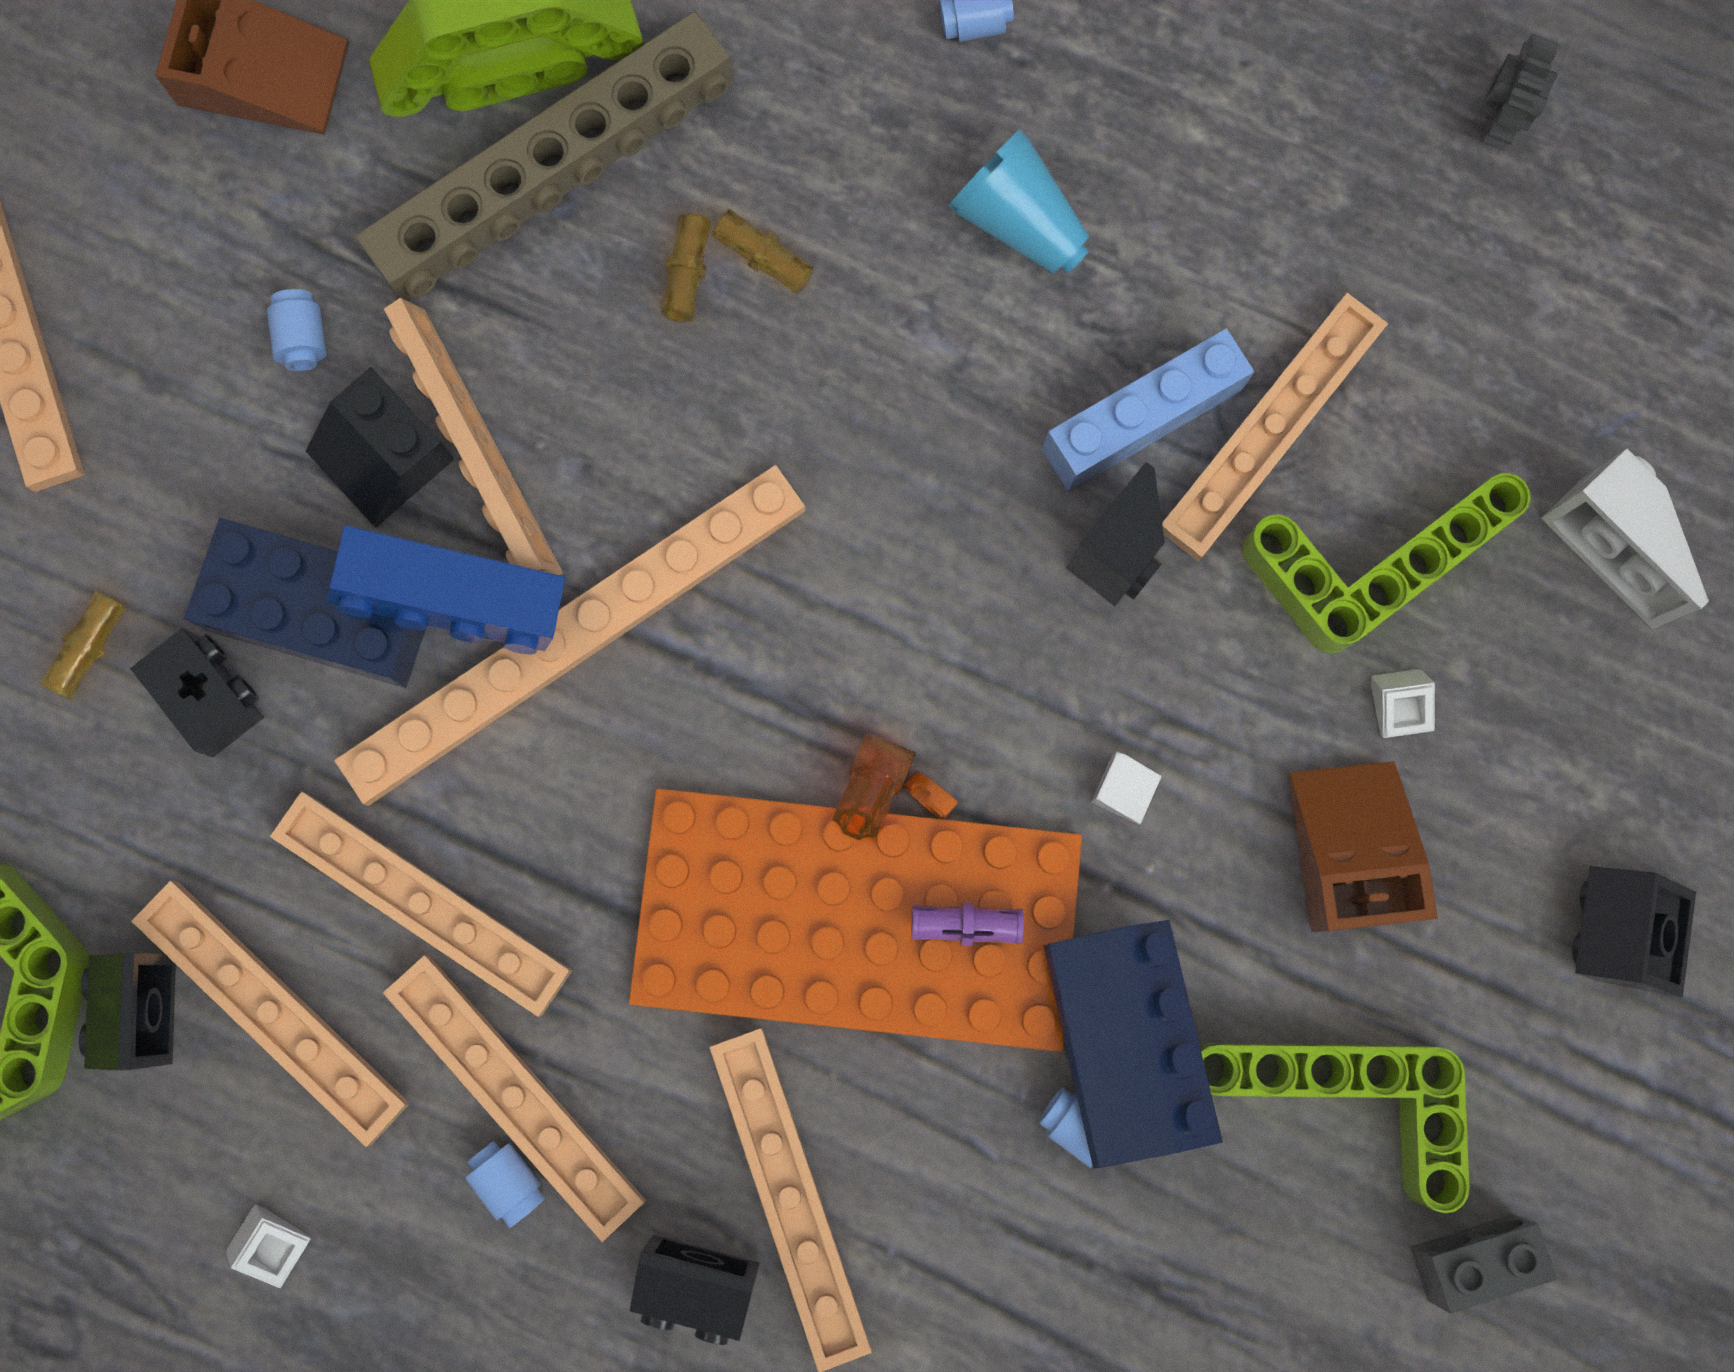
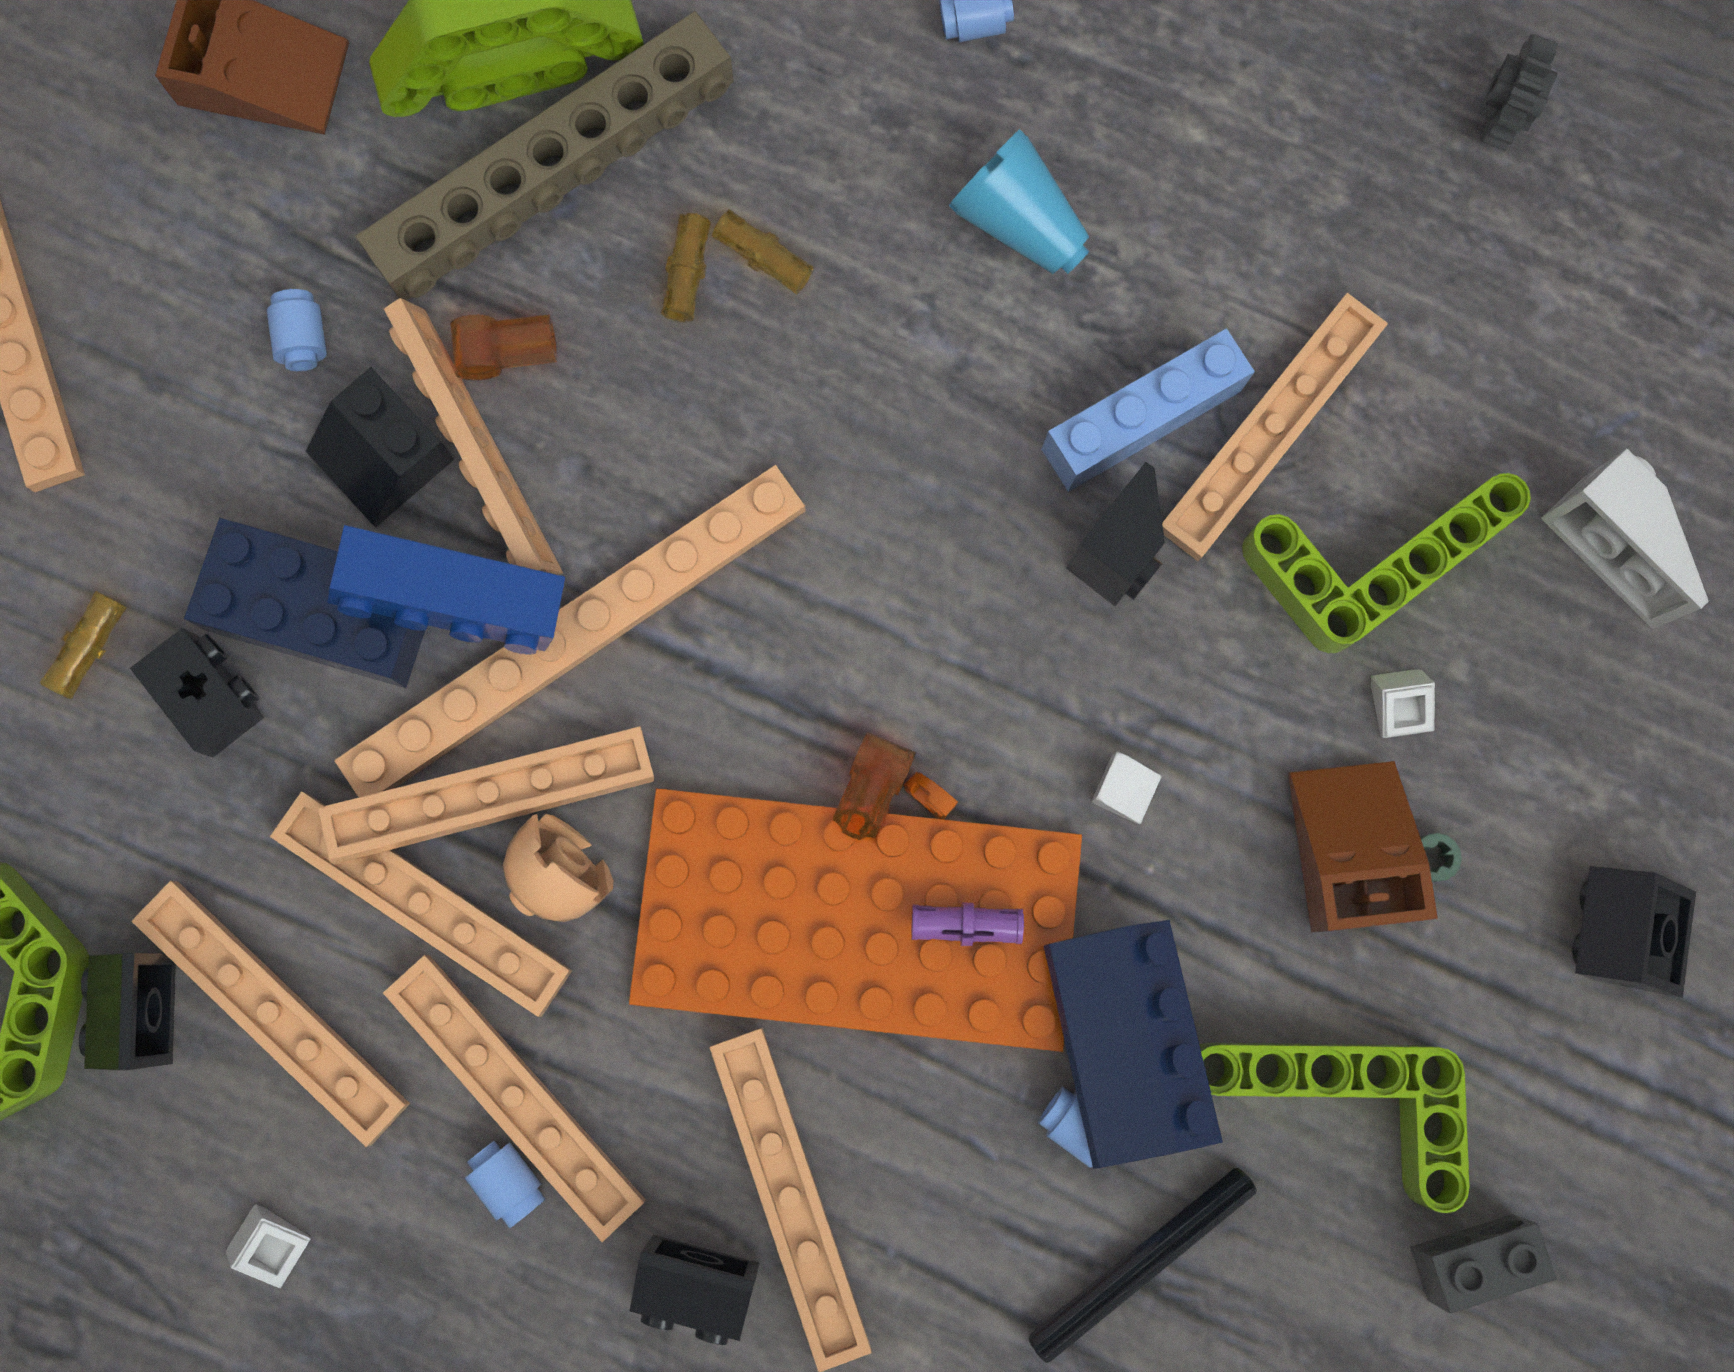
none -> light nougat plate [317,726,654,864]
none -> clear orange piece [450,314,558,380]
none -> light nougat cylinder [503,814,614,922]
none -> black axle [1028,1168,1257,1363]
none -> sand green bush [1420,833,1462,882]

